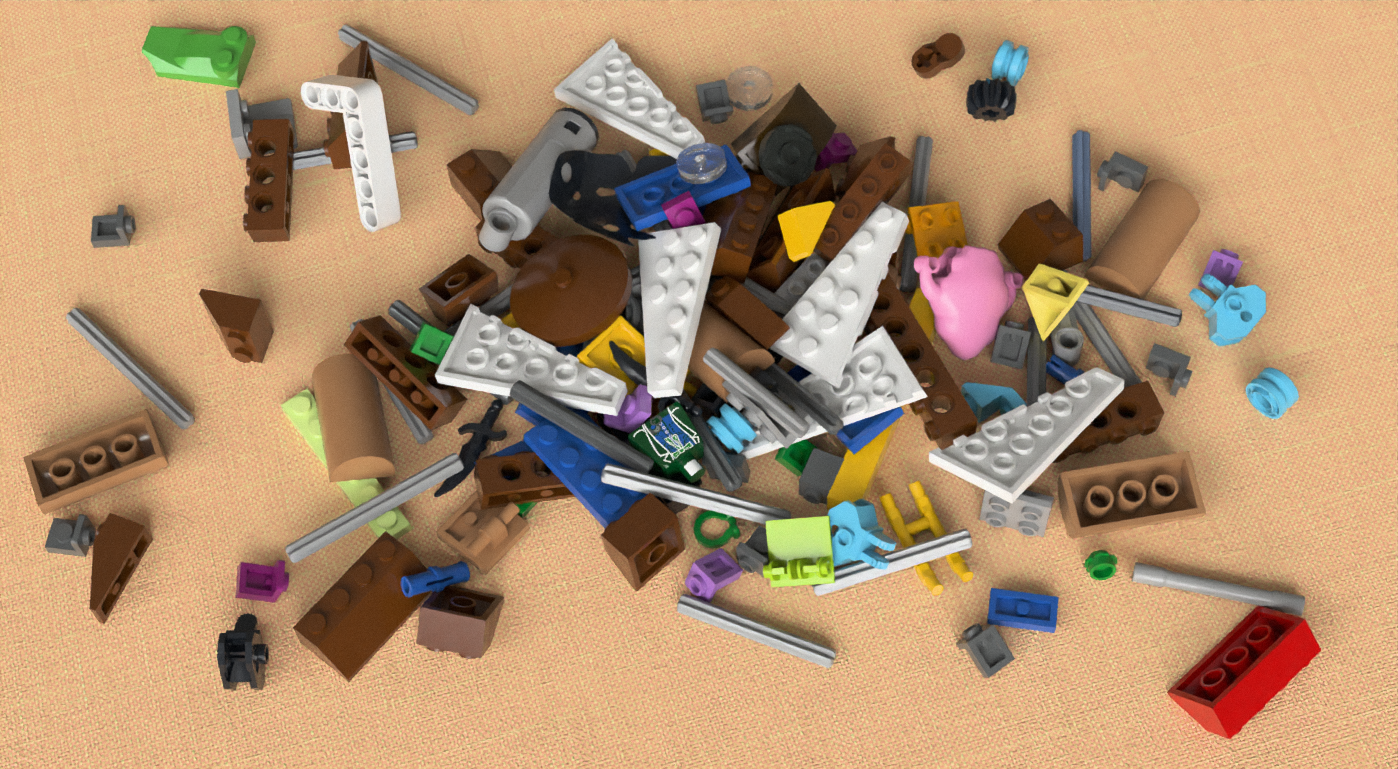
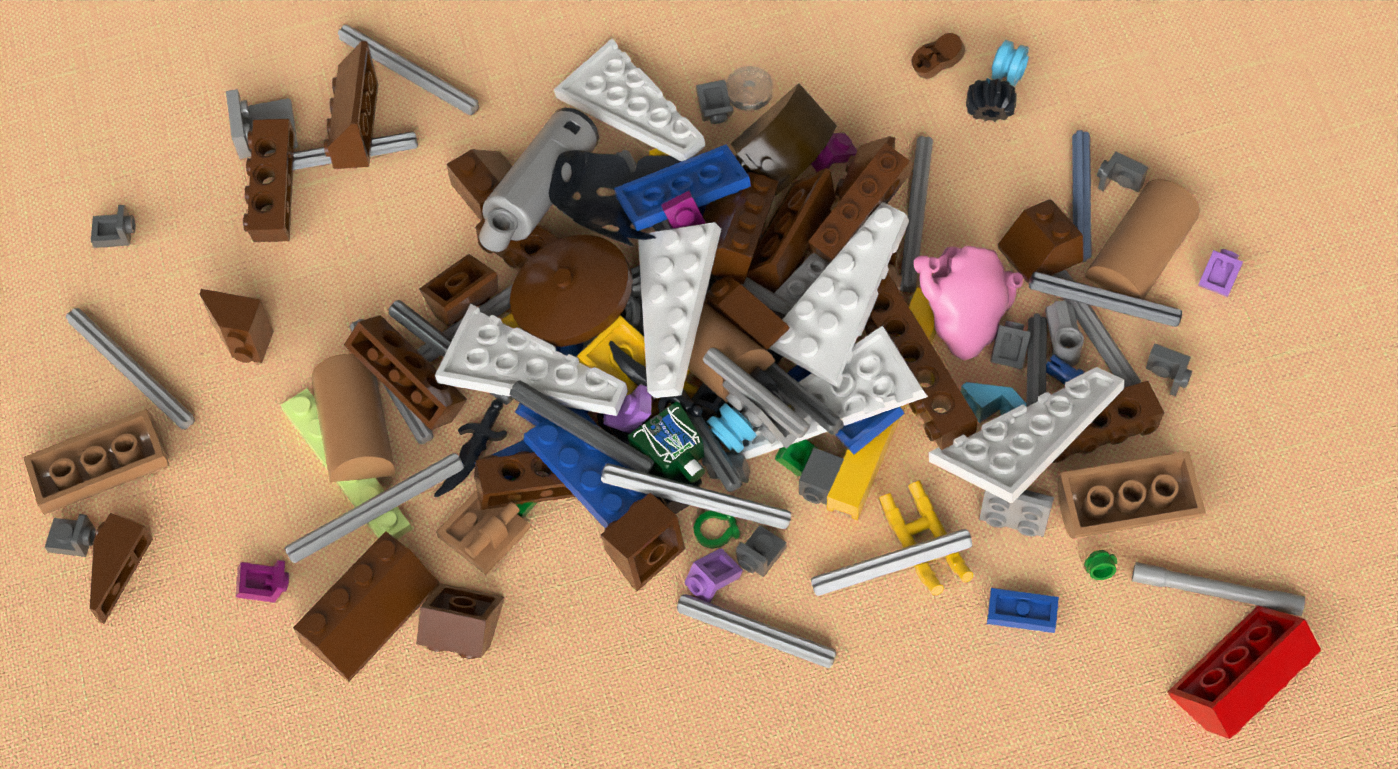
bright green slope [142,26,256,88] -> none
black hinge [217,613,269,691] -> none
white beam [301,75,401,232] -> none
blue pin [401,561,470,598] -> none
green plate [409,322,453,365] -> none
clear piece [676,143,727,184] -> none
pearl dark grey tile [759,124,817,186] -> none
hinge [763,516,835,587] -> none
yellow slope [777,201,835,262] -> none
medium azure hinge [827,498,896,570] -> none
light orange hinge [905,201,968,258] -> none
dark grey bracket [956,623,1015,678] -> none
light yellow slope [1022,263,1089,342] -> none
medium azure hinge [1189,274,1266,347] -> none
medium azure wheel [1246,367,1299,419] -> none

